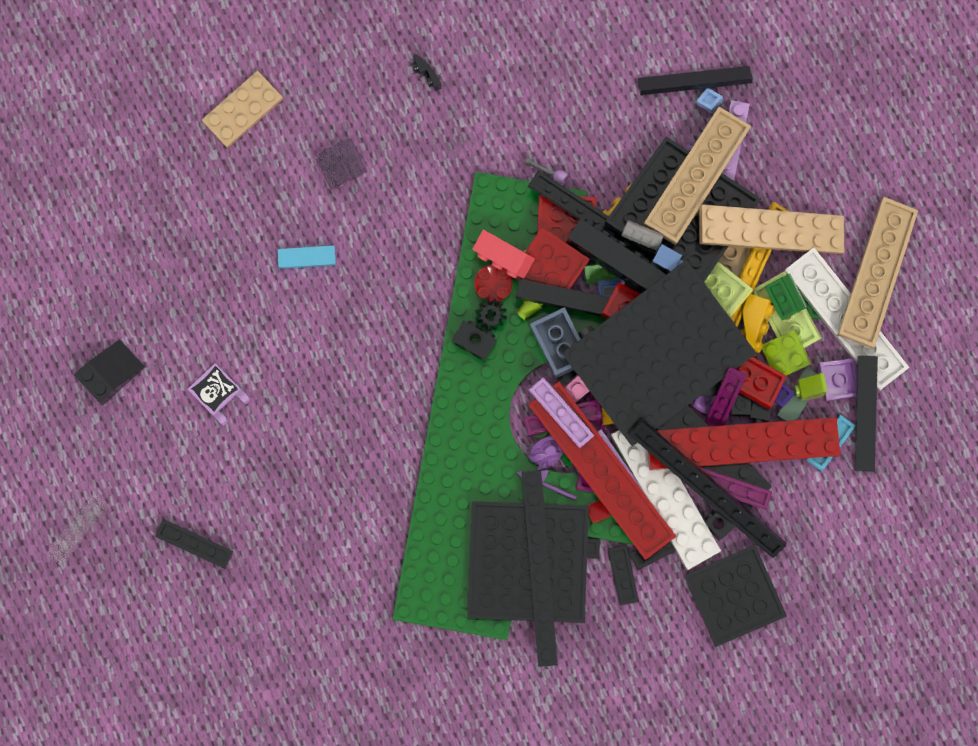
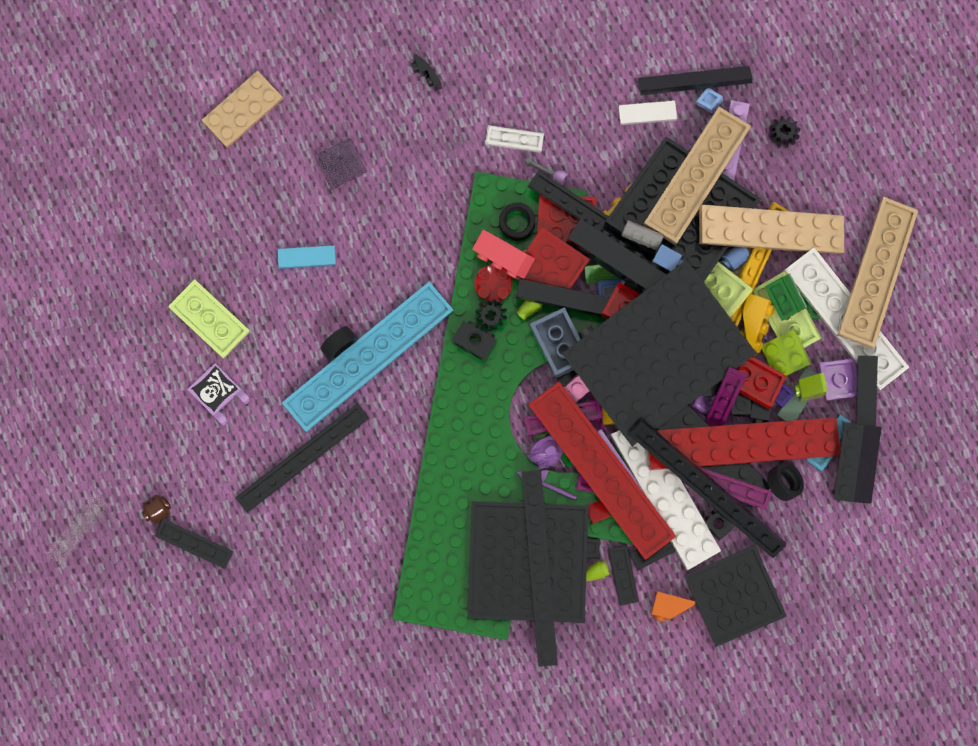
black slope [74,339,145,406] -> none
lavender tile [529,377,594,449] -> none
none -> reddish brown head [141,495,171,524]
none -> yellowish green plate [168,279,250,359]
none -> black tile [235,403,369,513]
none -> medium azure plate [282,282,454,433]
none -> black tyre [320,326,357,361]
none -> white tile [485,125,544,153]
none -> black tyre [499,203,535,240]
none -> lime cone [586,560,610,582]
none -> white tile [619,101,677,125]
none -> orange slope [651,591,695,623]
none -> medium blue brick [721,246,750,271]
none -> black tyre [767,462,804,501]
none -> black gear [768,116,801,148]
none -> black slope [833,422,882,503]

